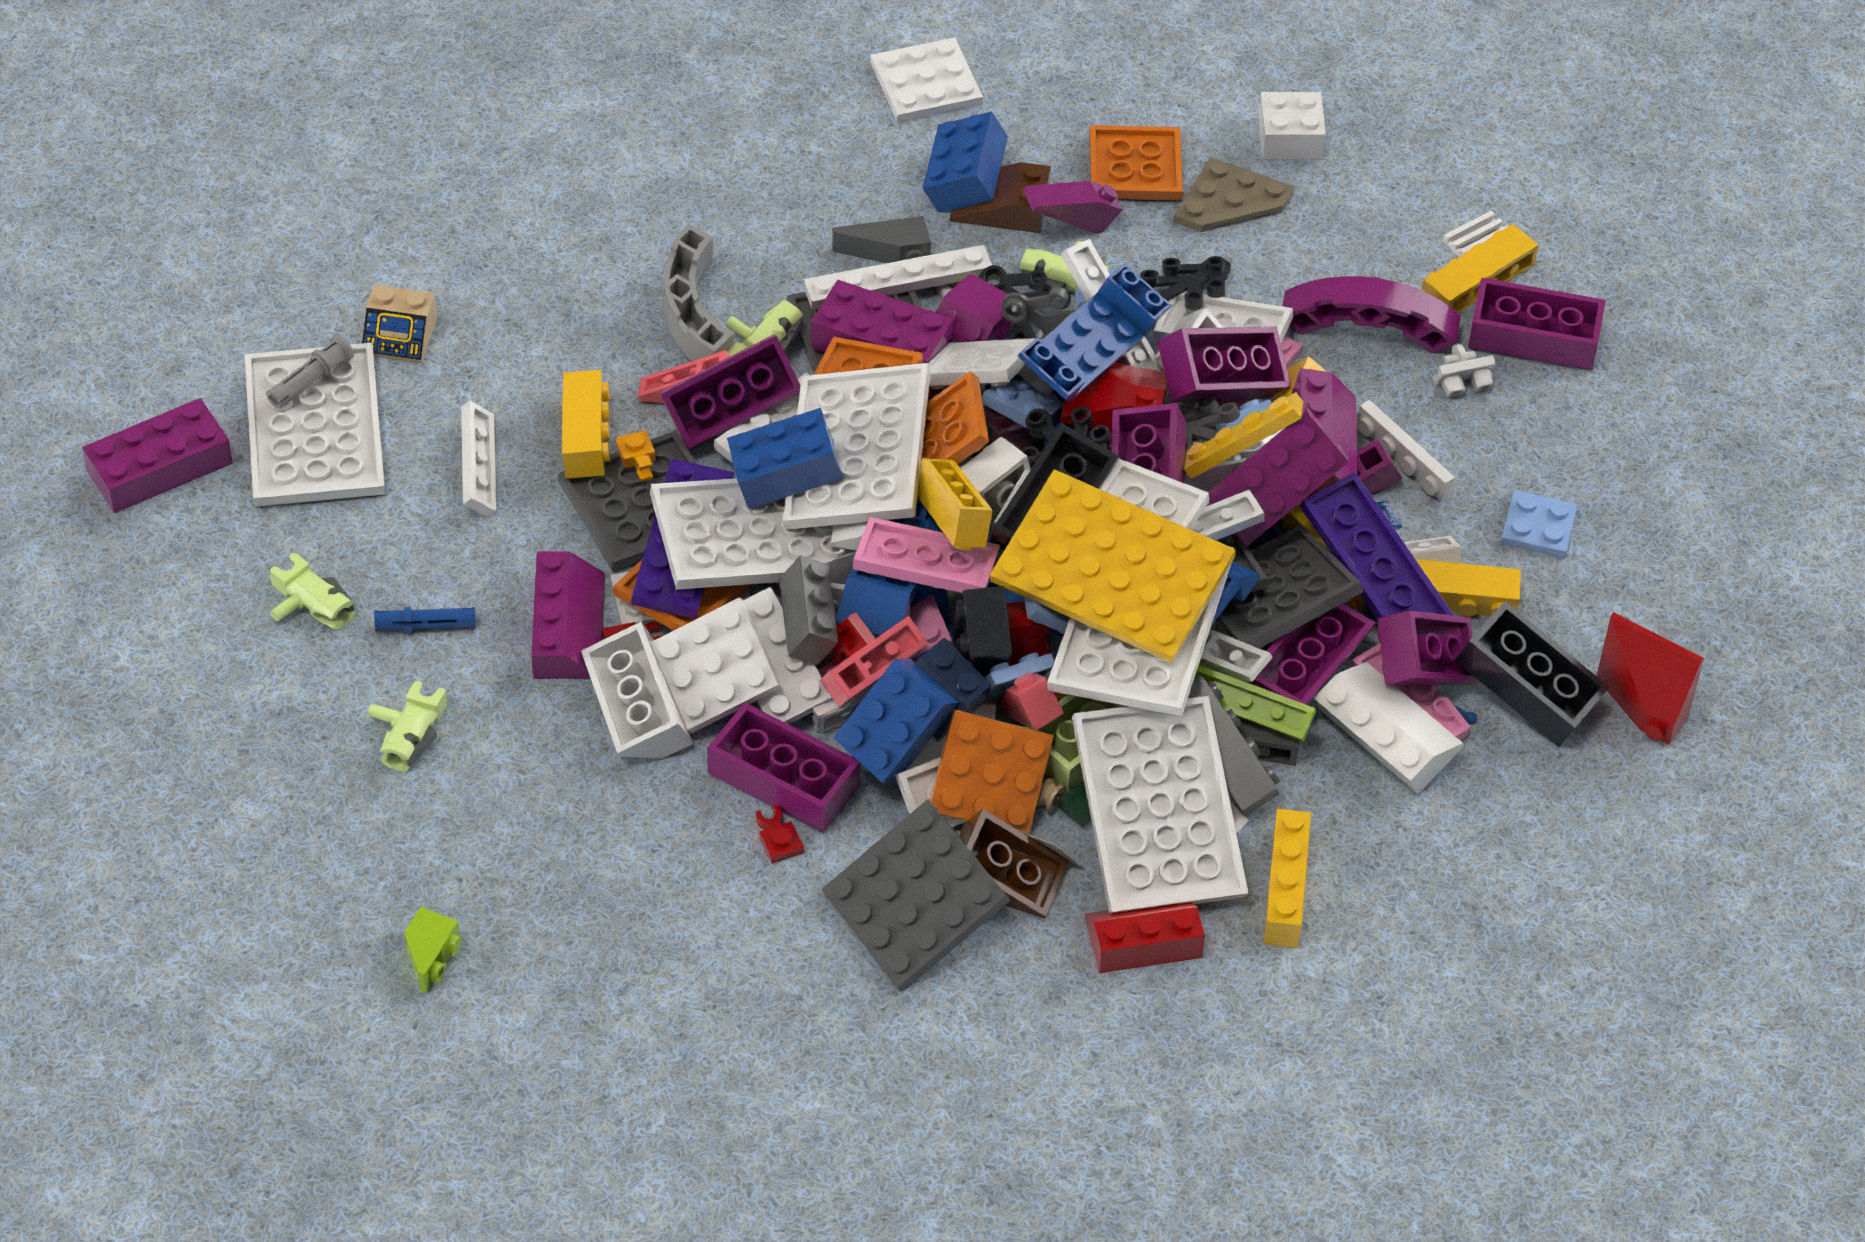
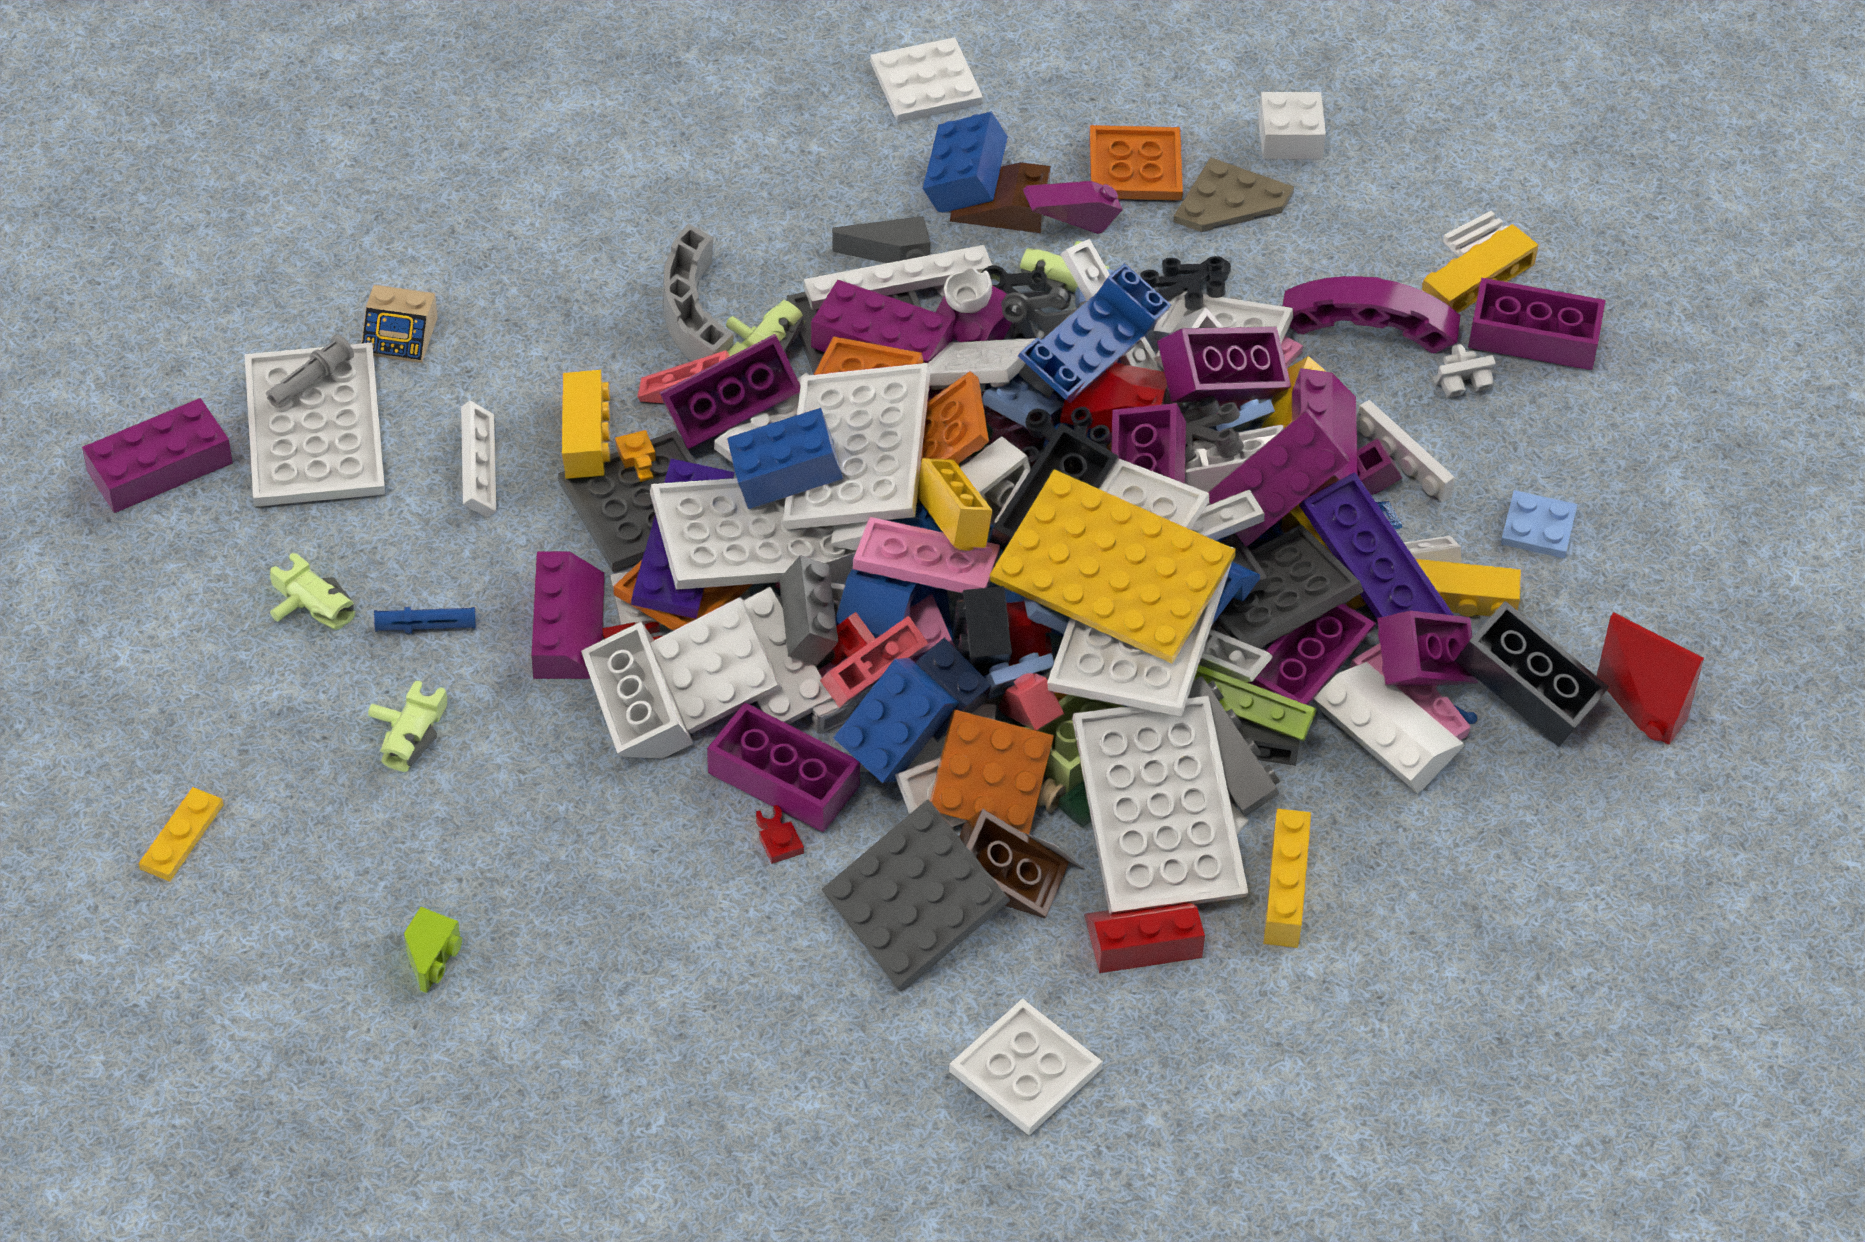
yellow plate [1184,392,1303,479] -> none
none -> yellow plate [139,787,224,882]
none -> white hair [943,267,992,313]
none -> white plate [949,998,1103,1135]

